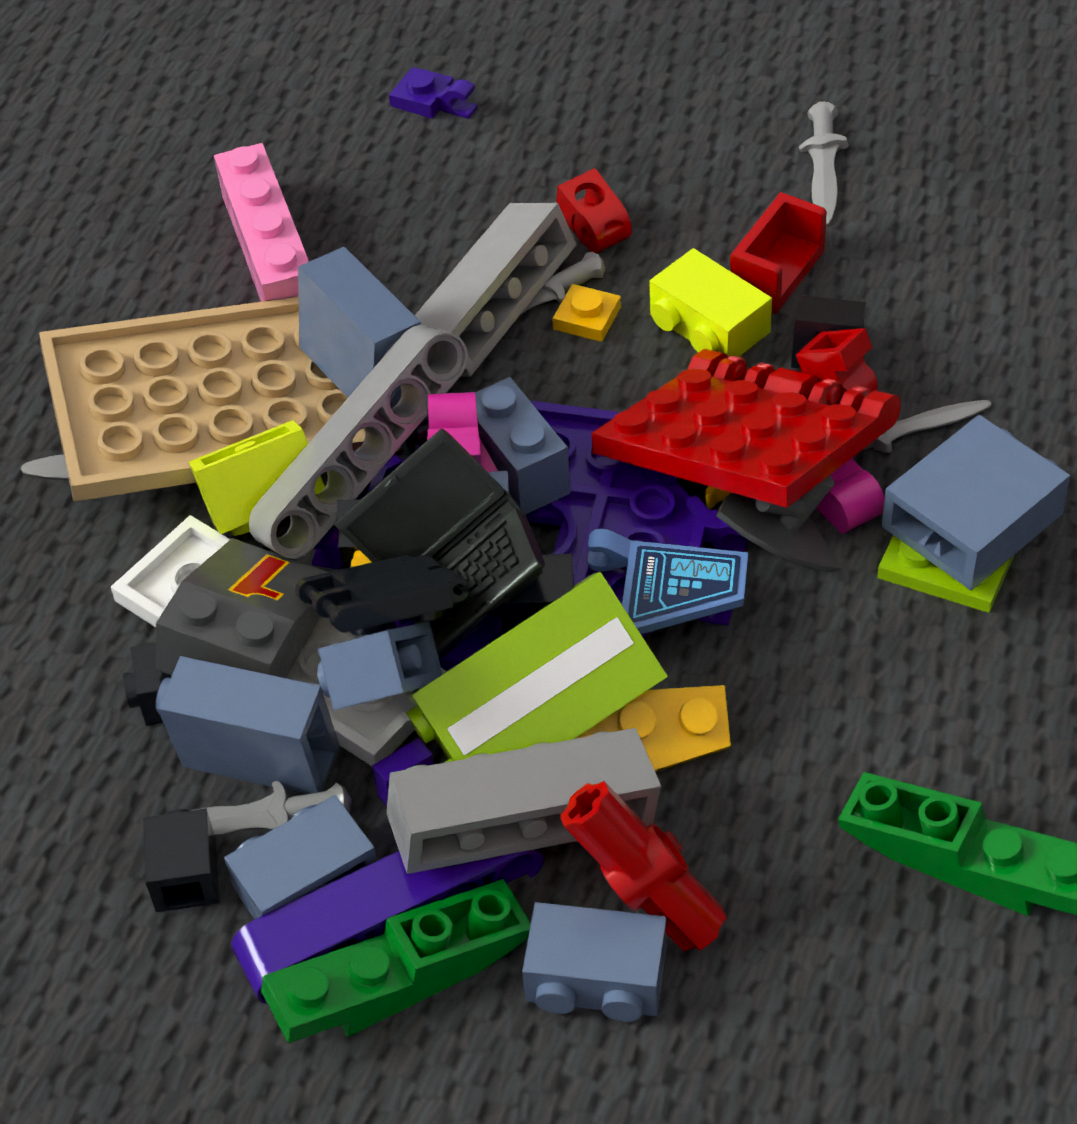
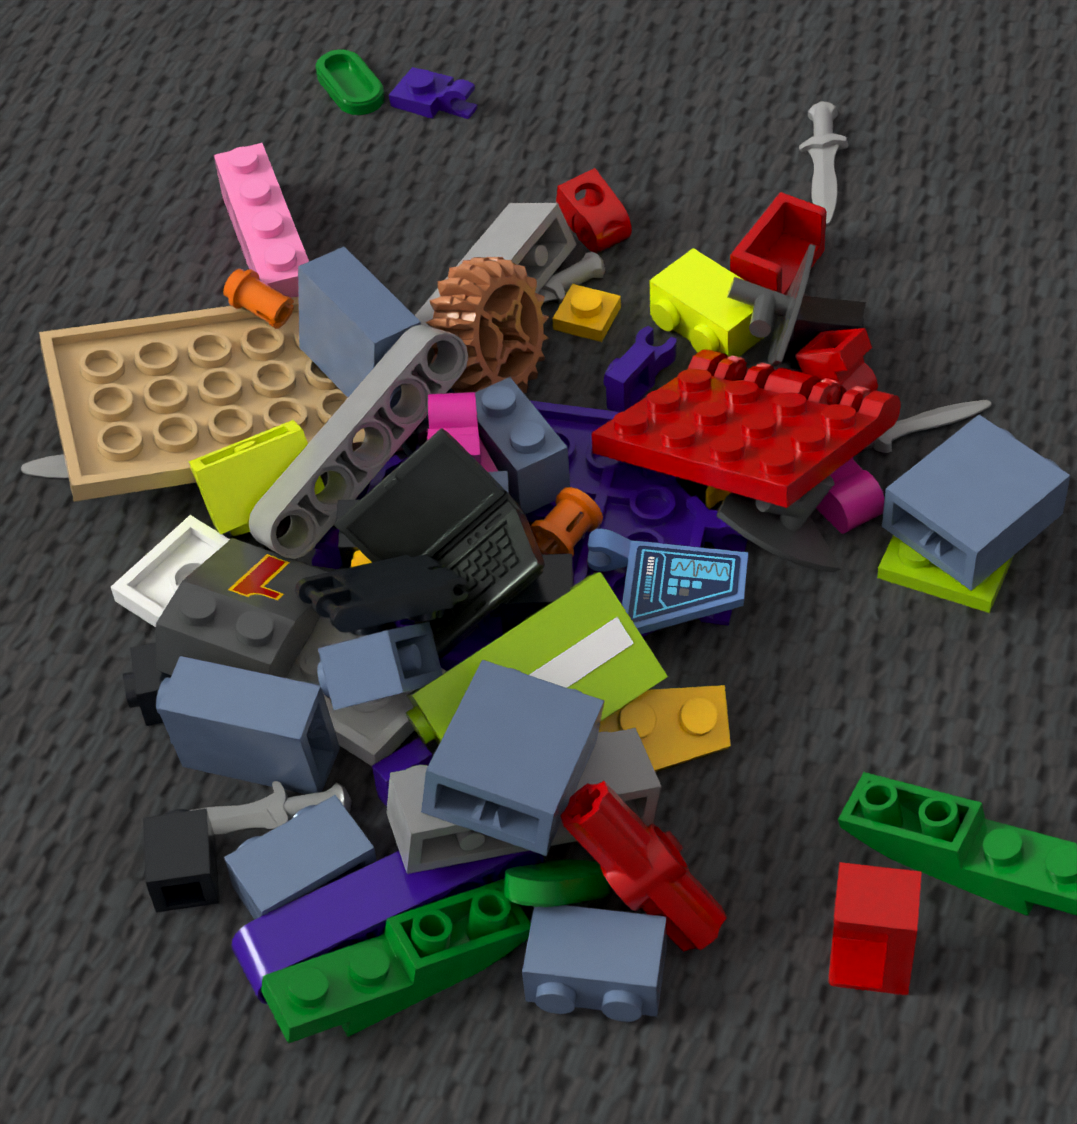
none -> orange pin [223,269,294,329]
none -> green tile [315,49,385,115]
none -> sand blue brick [421,660,604,856]
none -> nougat gear [425,257,549,393]
none -> green tile [504,859,612,907]
none -> orange bush [530,487,603,557]
none -> dark purple plate [603,326,677,412]
none -> dark grey shield [727,244,815,366]
none -> red panel [828,862,922,995]

